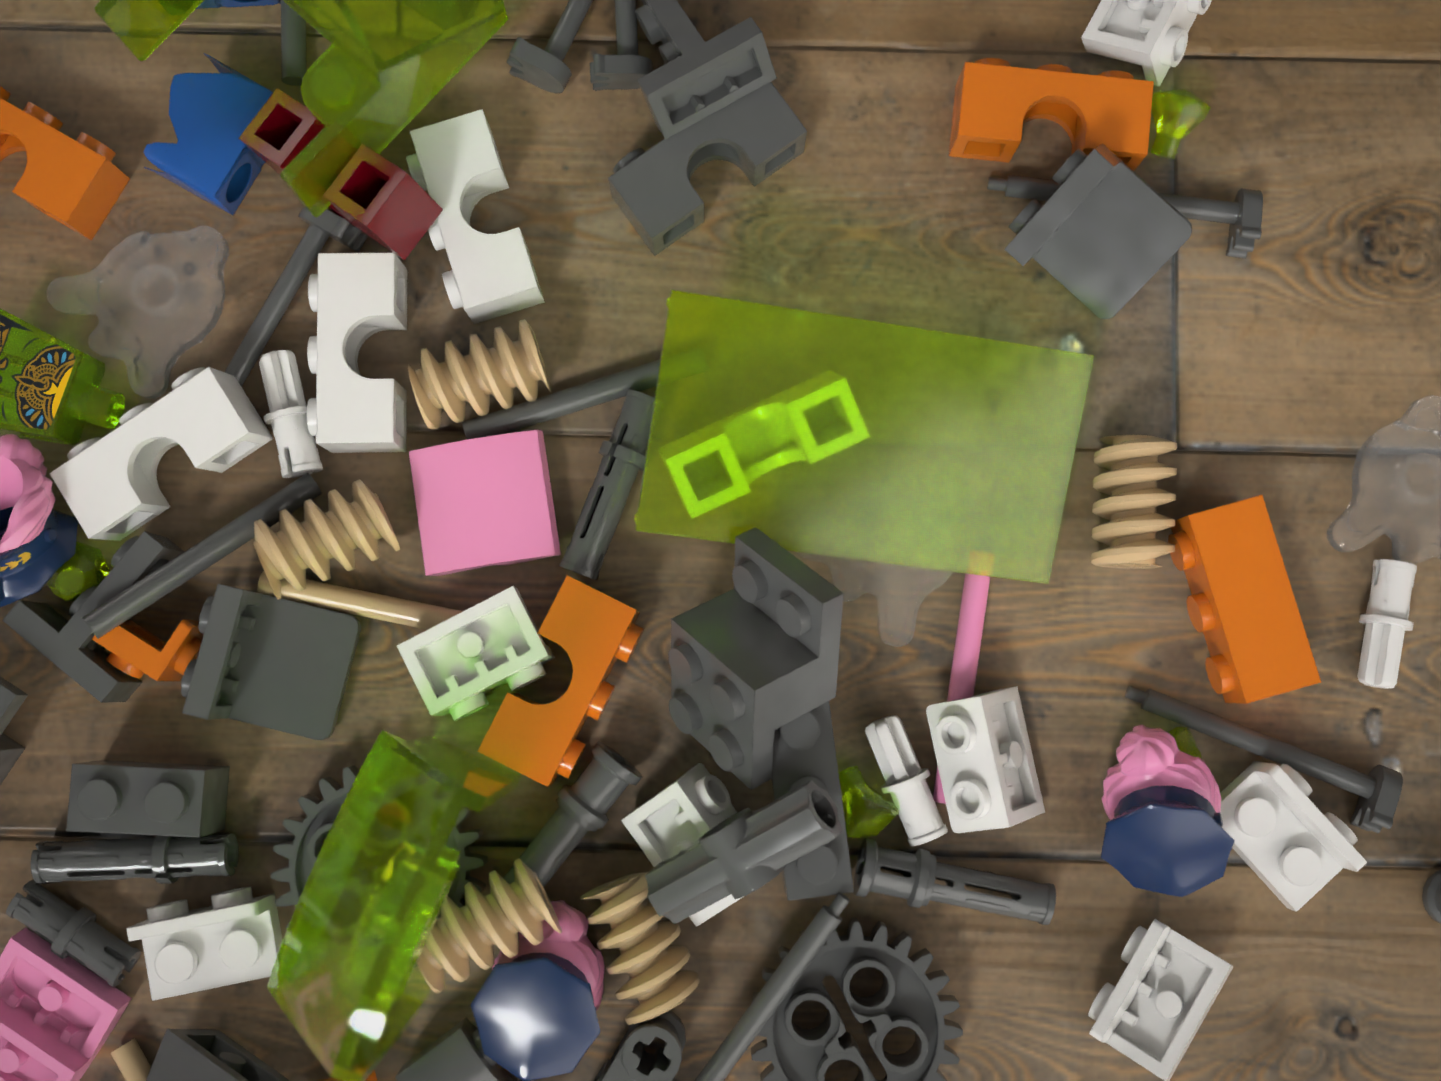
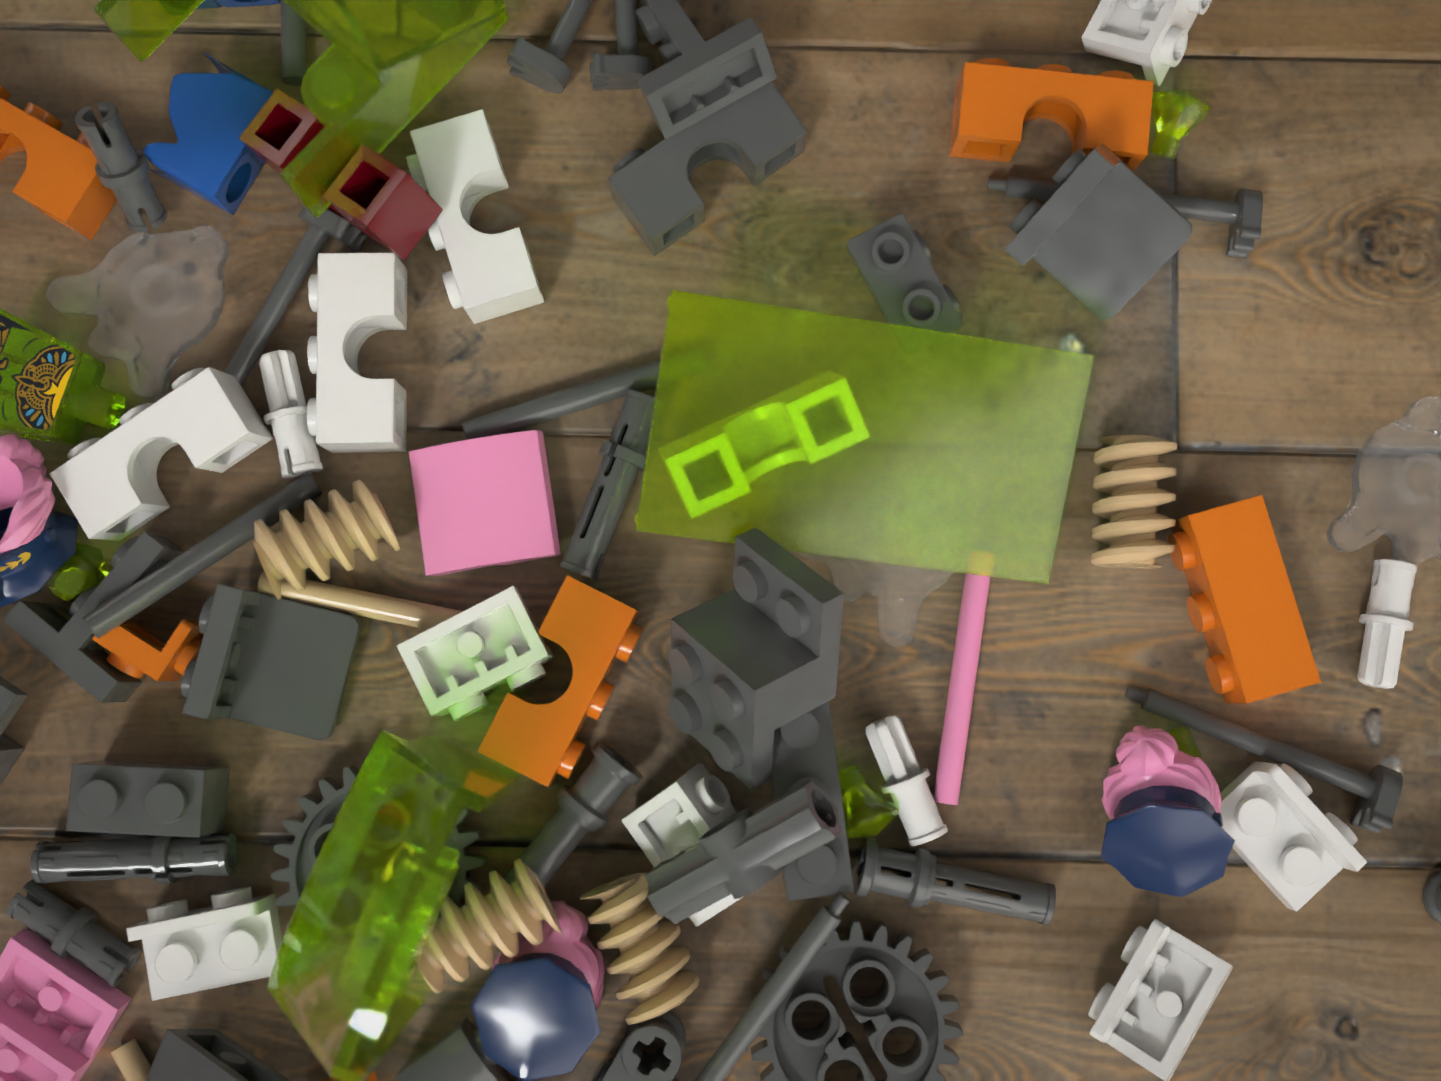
tan piece [408,319,551,430] -> none
white bracket [926,686,1045,833] -> none
none -> dark grey pin [75,102,167,232]
none -> dark grey bracket [847,212,963,354]

